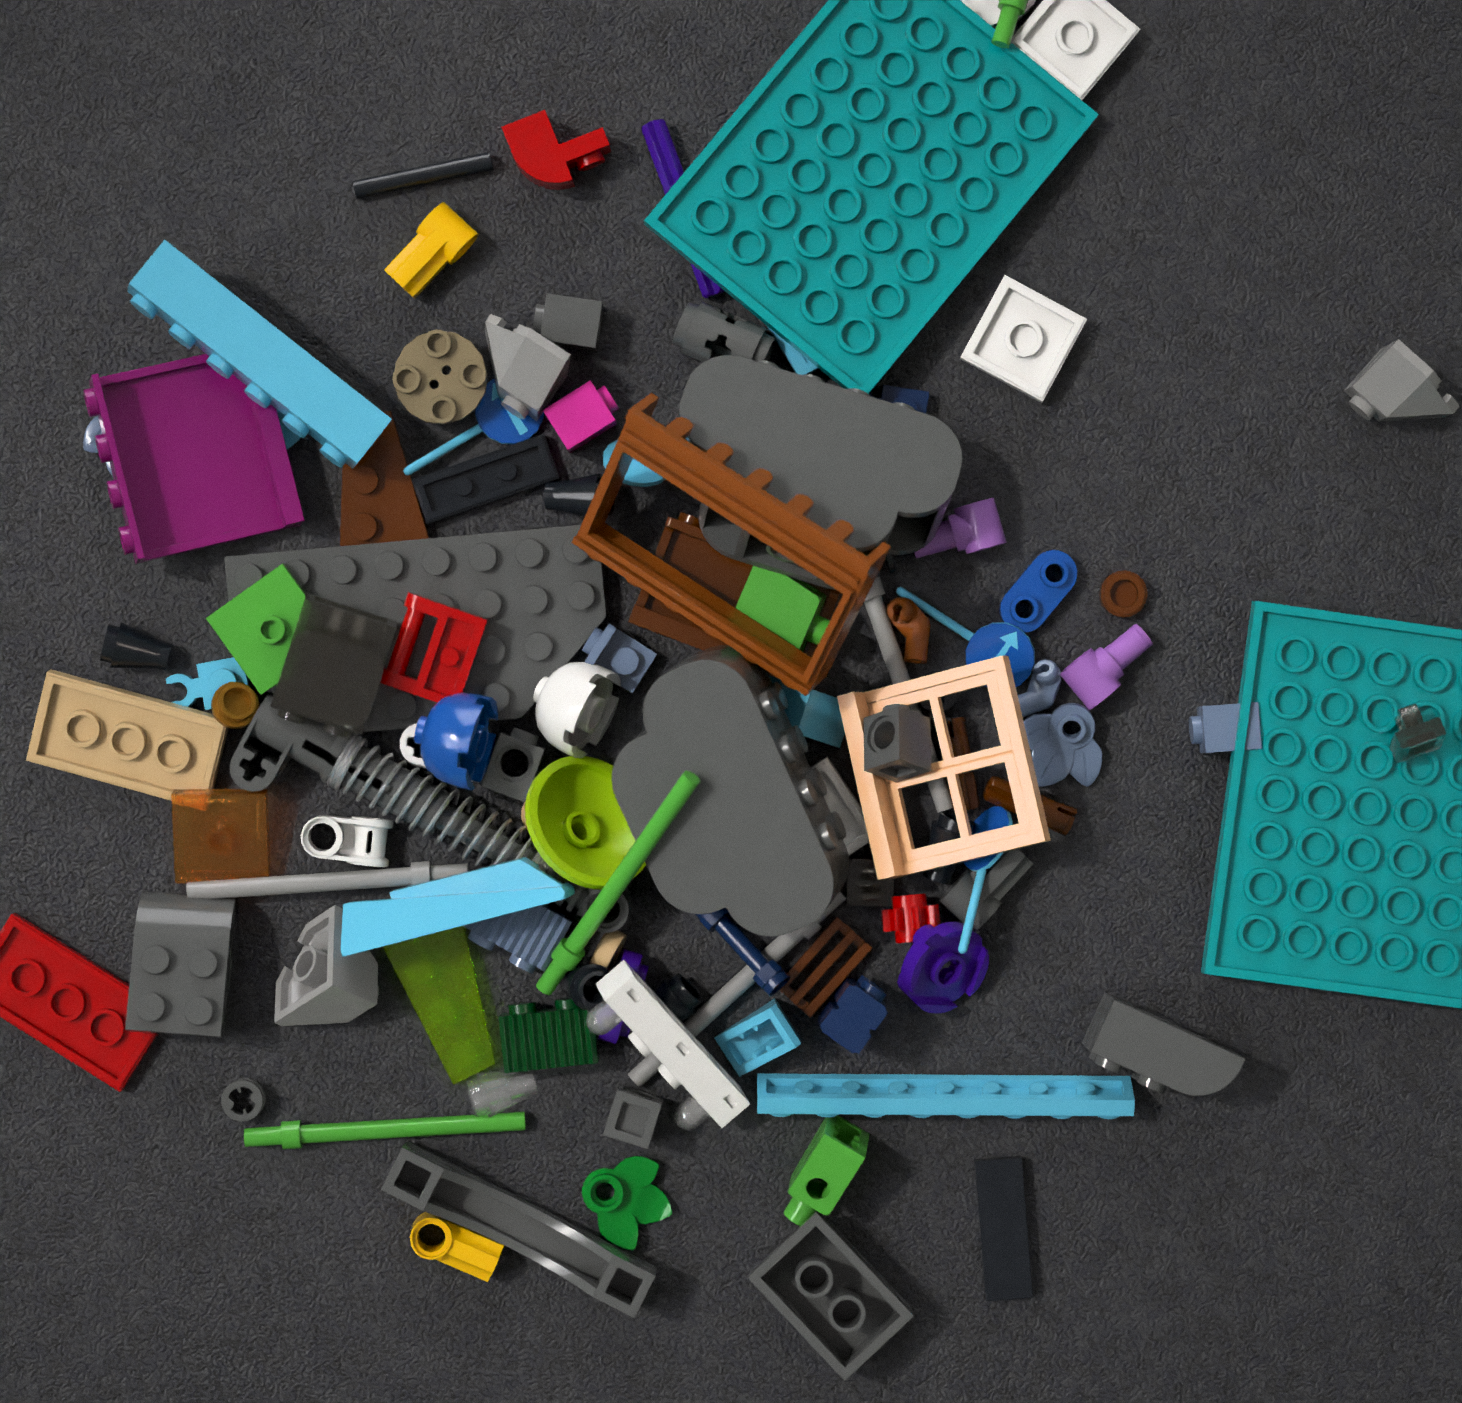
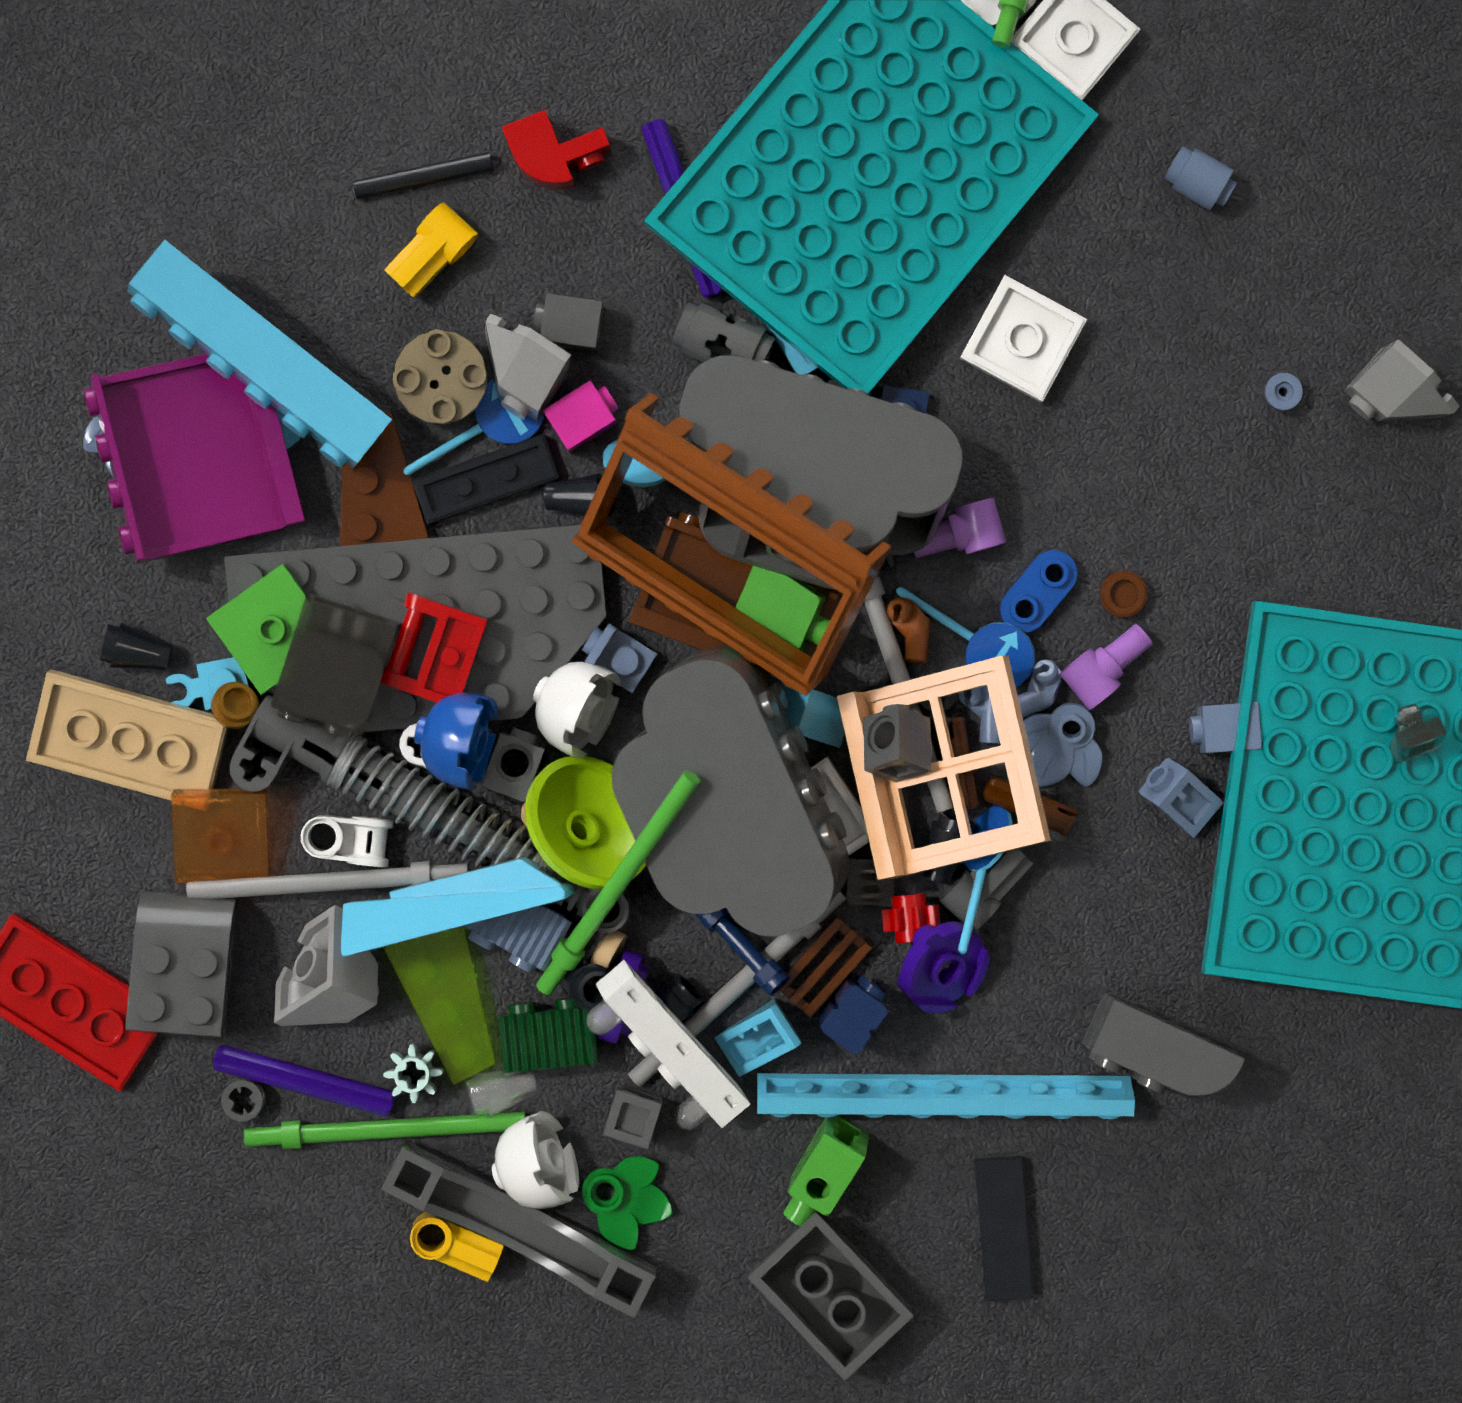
none -> dark purple axle [213,1045,395,1116]
none -> light aqua gear [383,1043,444,1103]
none -> white cylinder [492,1111,579,1209]
none -> sand blue arm [958,685,1000,743]
none -> sand blue bracket [1139,758,1224,838]
none -> sand blue brick [1163,146,1237,211]
none -> sand blue piece [1265,373,1303,410]

